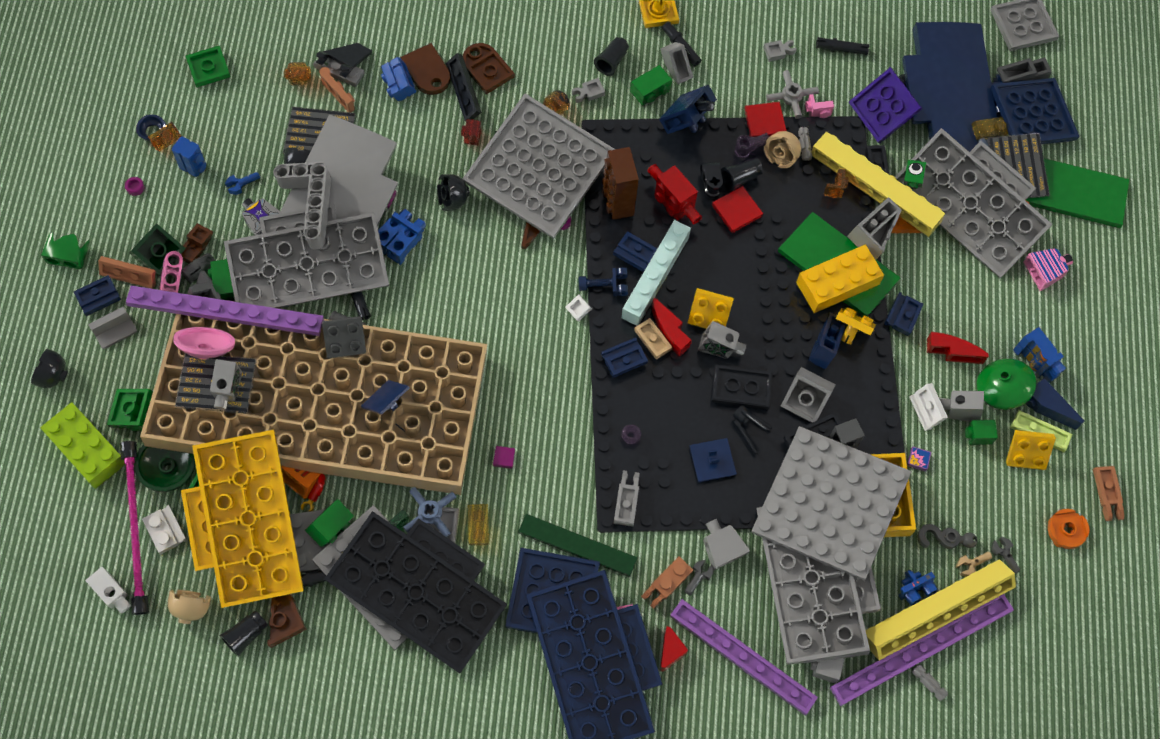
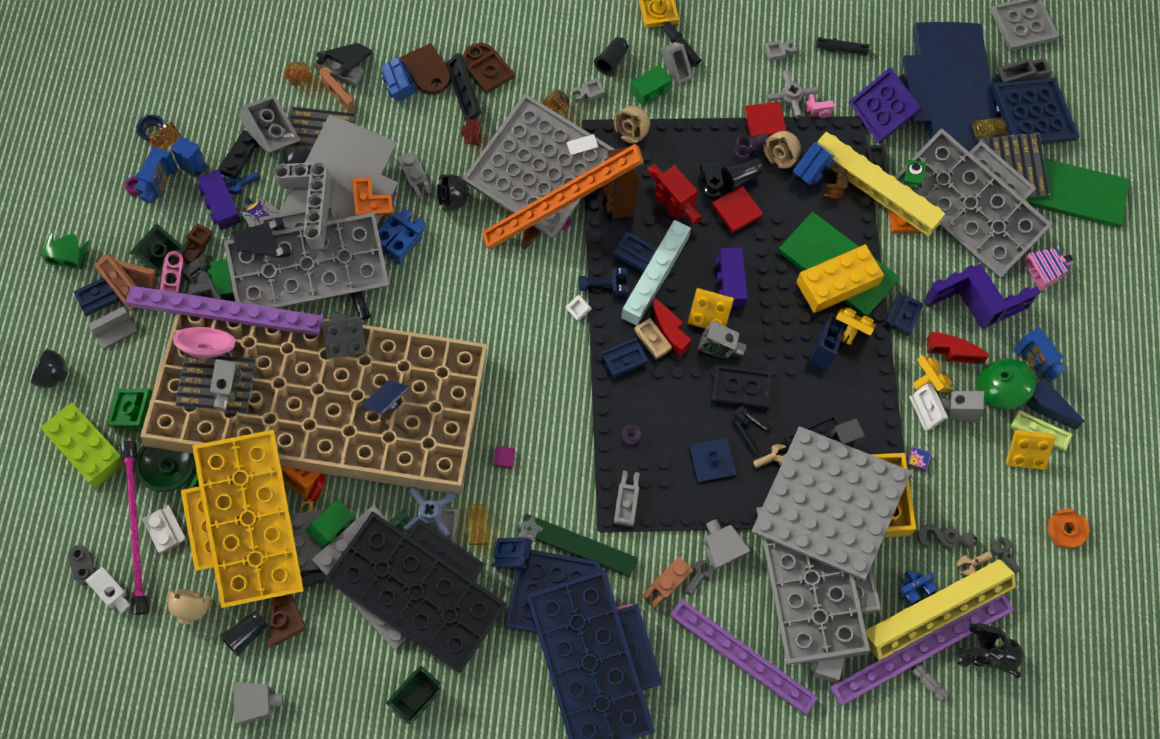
green plate [185,45,231,88] -> none
dark blue piece [659,85,717,134] -> none
red slope [660,626,688,672] -> none
light grey slope [781,367,836,423] -> none
light grey axle [798,127,812,161] -> none
light grey wedge [847,197,901,260] -> none
green brick [965,420,998,445] -> none
nougat hinge [1093,466,1125,521] -> none
none -> dark grey plate [68,545,96,585]
none -> nougat plate [94,253,136,311]
none -> blue hips [135,146,178,203]
none -> dark purple brick [197,169,241,230]
none -> black plate [218,130,258,179]
none -> black flag [232,218,292,258]
none -> light grey torso [233,682,284,726]
none -> light grey slope [238,94,301,154]
none -> orange plate [352,177,393,216]
none -> dark green piece [386,665,442,724]
none -> light grey hinge [397,151,432,199]
none -> orange plate [482,144,644,249]
none -> dark blue plate [491,537,532,569]
none -> clear plate [518,516,543,542]
none -> white sticker [566,134,598,155]
none -> tan cylinder [613,106,650,143]
none -> dark purple brick [715,248,748,307]
none -> tan bar [753,444,786,468]
none -> blue brick [793,142,835,184]
none -> yellow plate [912,355,953,394]
none -> dark purple bracket [923,264,1041,330]
none -> black helmet [957,623,1024,678]

